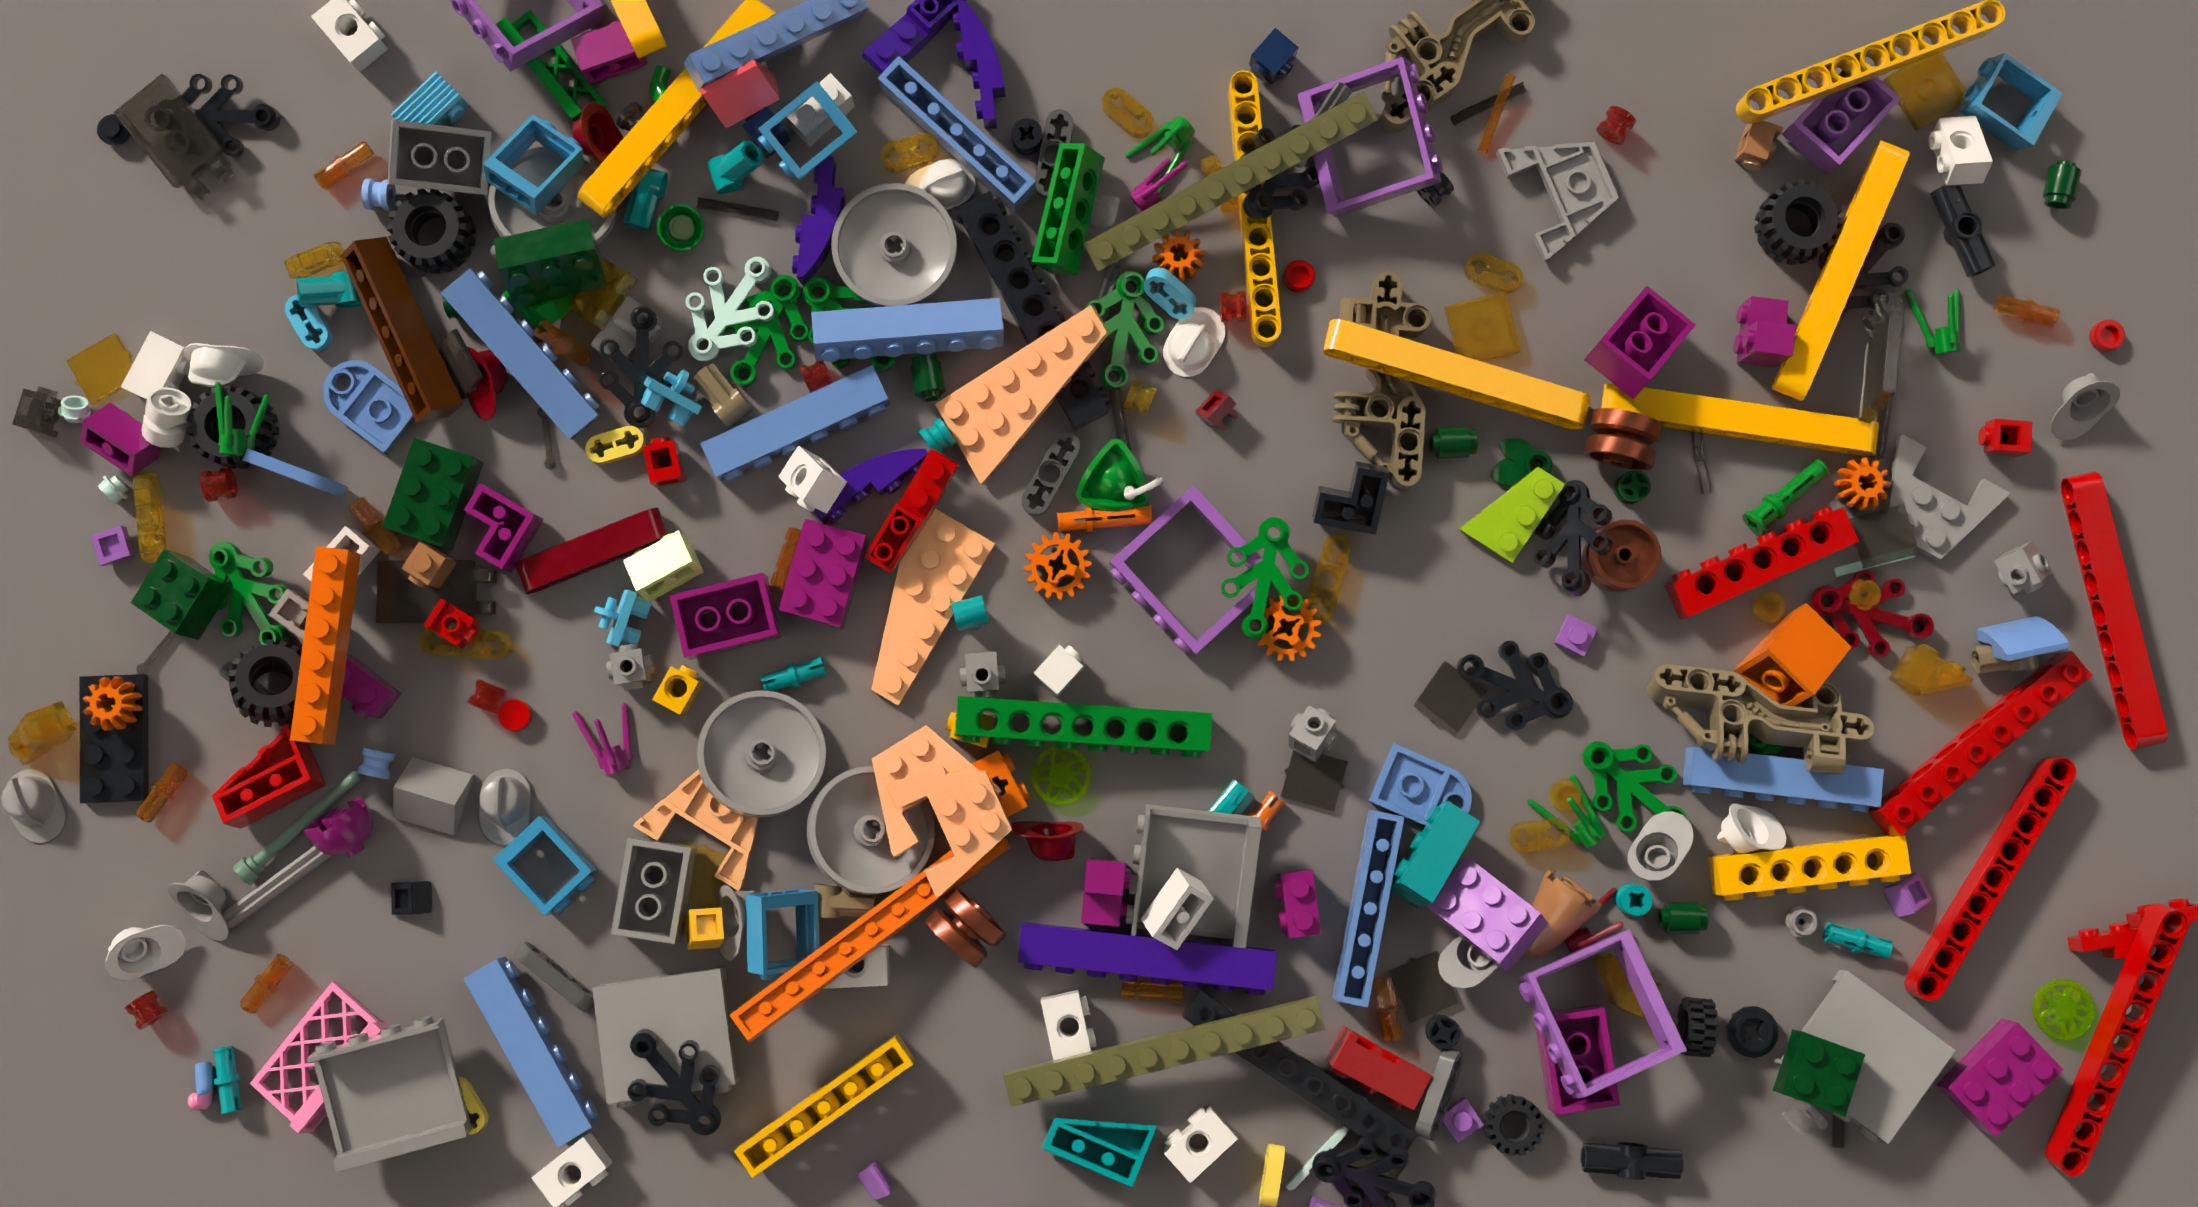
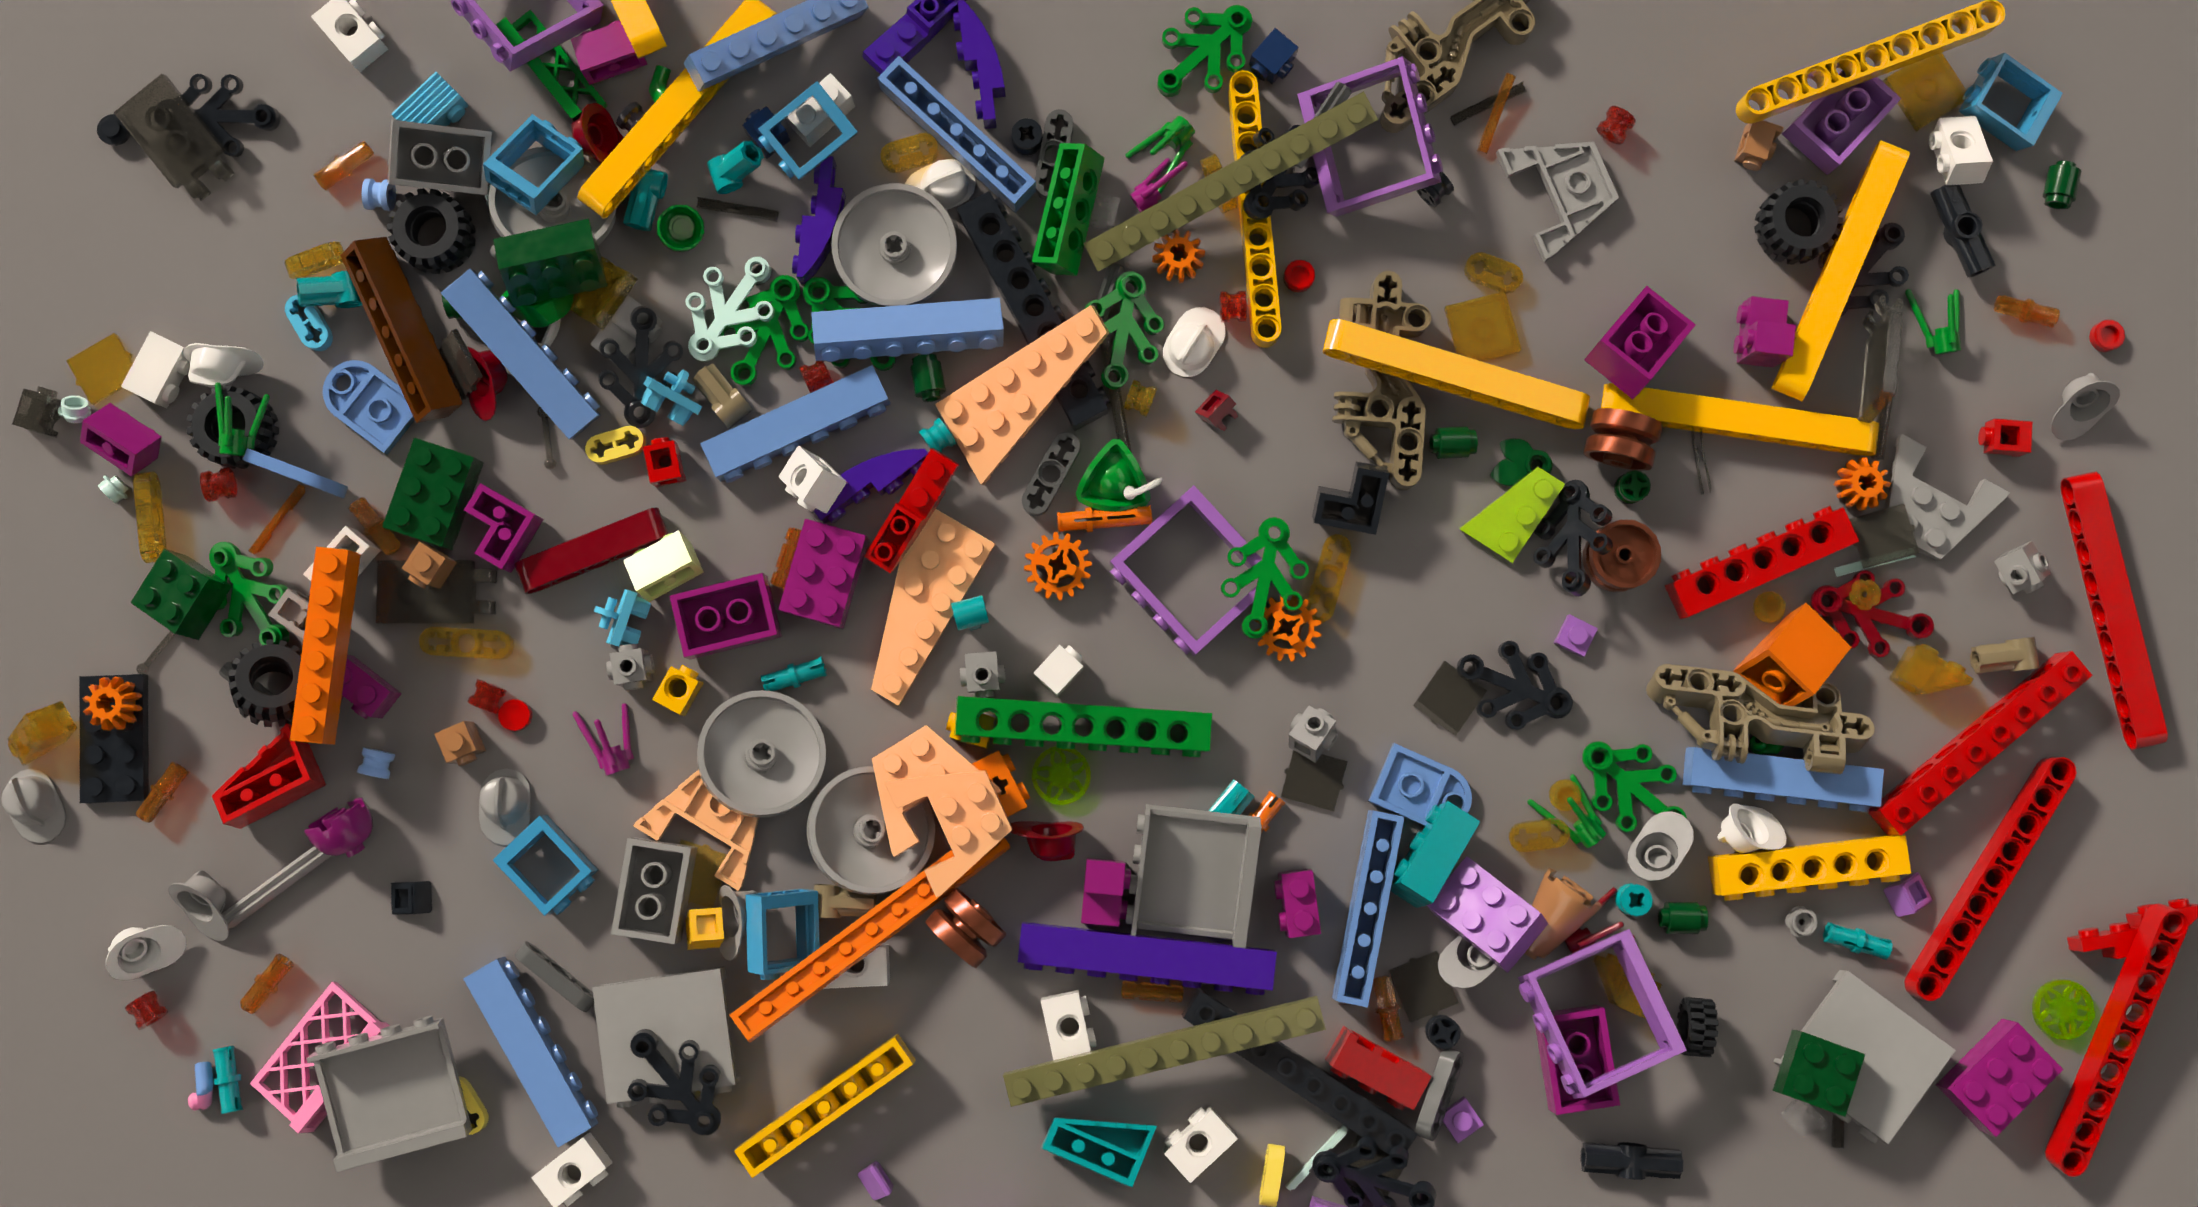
medium lavender plate [91,526,135,566] -> none
white wheel [141,387,191,448] -> none
sand green piece [233,771,362,885] -> none
light grey slope [393,757,474,836] -> none
red brick [423,599,481,649] -> none
clear orange axle [535,320,591,366] -> none
coral slope [700,60,780,128] -> none
clear yellow beam [1102,88,1154,139] -> none
white brick [1141,868,1214,950] -> none
medium azure beam [1144,268,1196,320] -> none
black tyre [1483,1094,1545,1156] -> none
black gear [1726,1006,1778,1058] -> none
green pin [1742,459,1829,536] -> none
medium blue slope [1976,616,2070,661] -> none
none -> clear orange piece [248,484,305,555]
none -> medium nougat brick [434,721,486,767]
none -> green plant [1157,5,1252,97]

